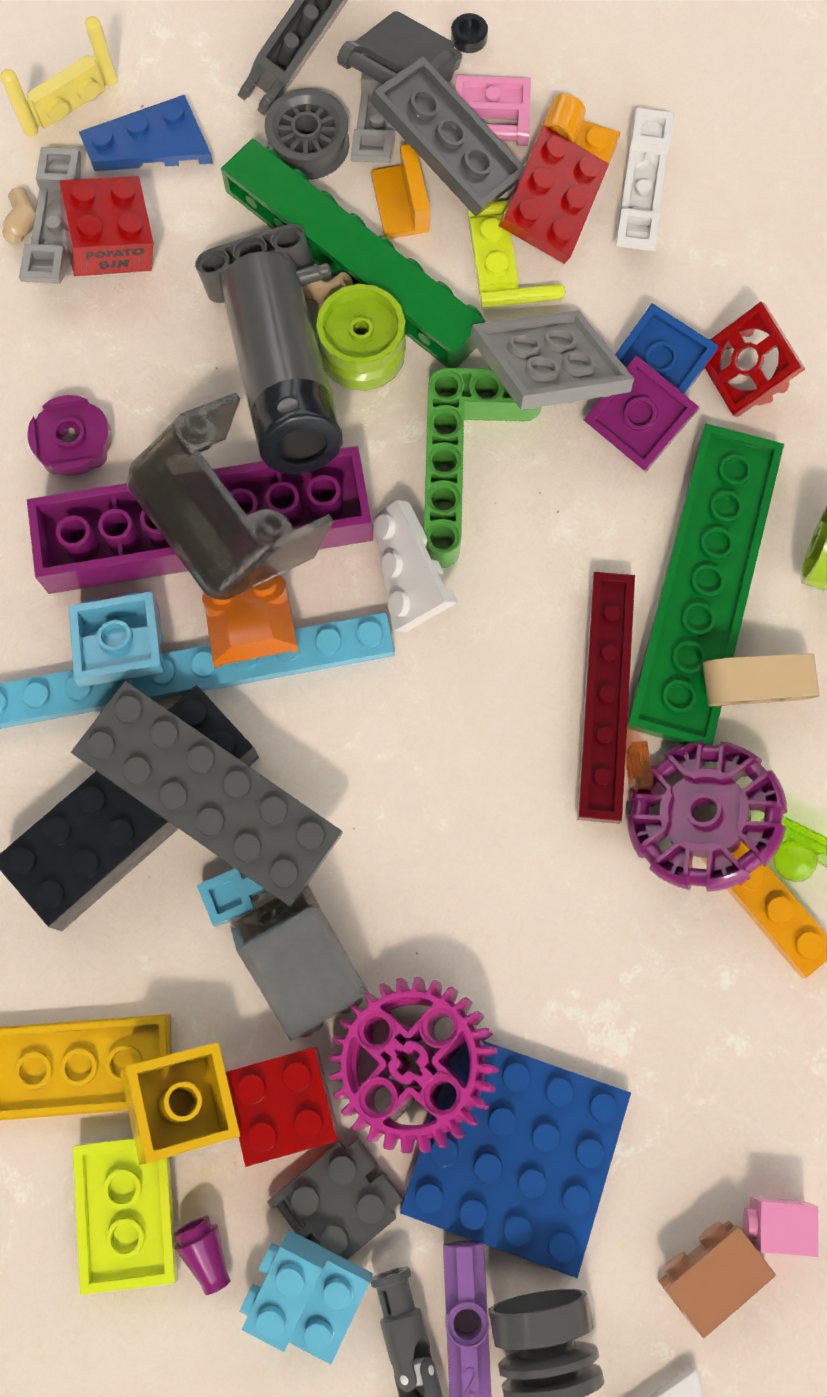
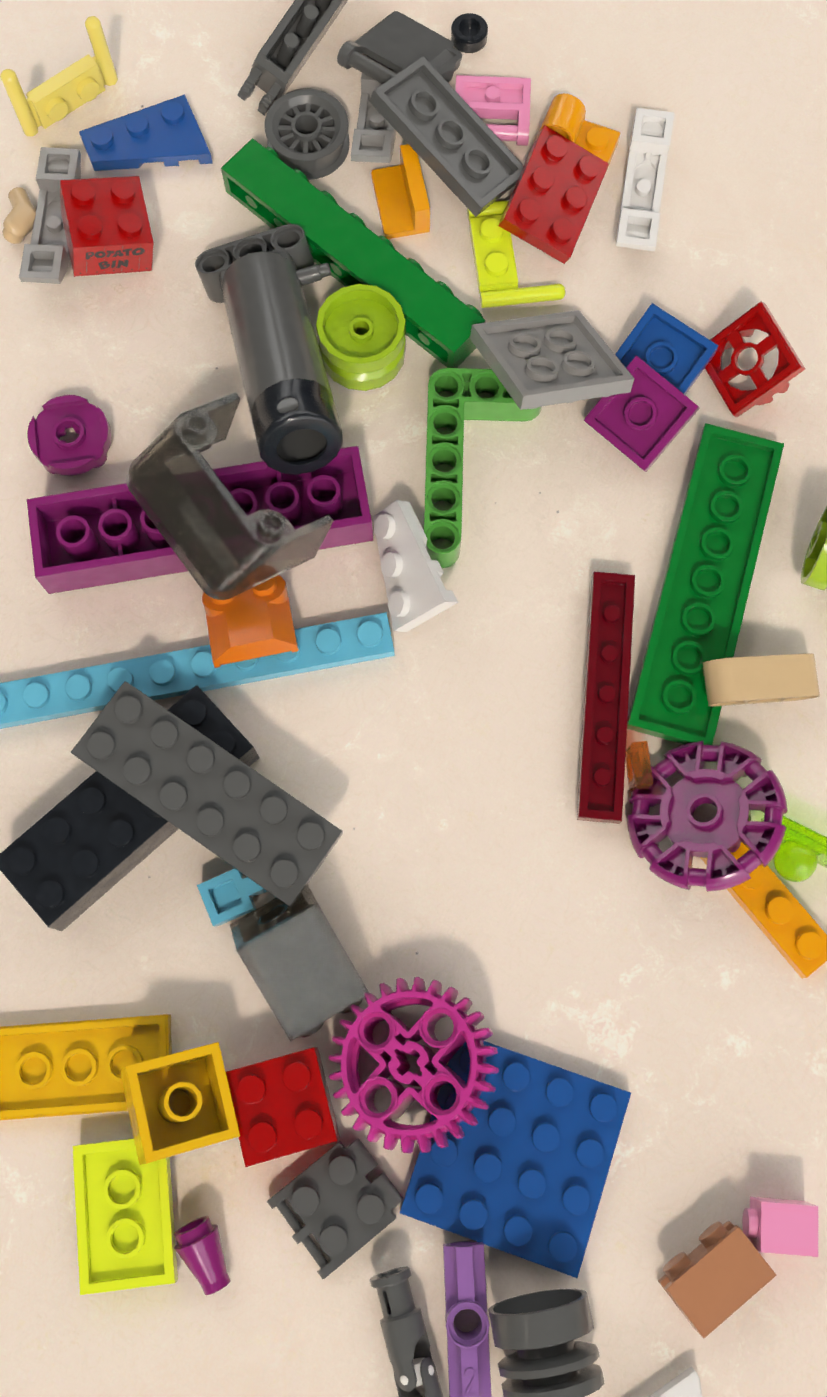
medium azure plate [68,591,164,688] -> none
medium azure plate [239,1230,373,1365] -> none
tan arm [302,272,353,304] -> none

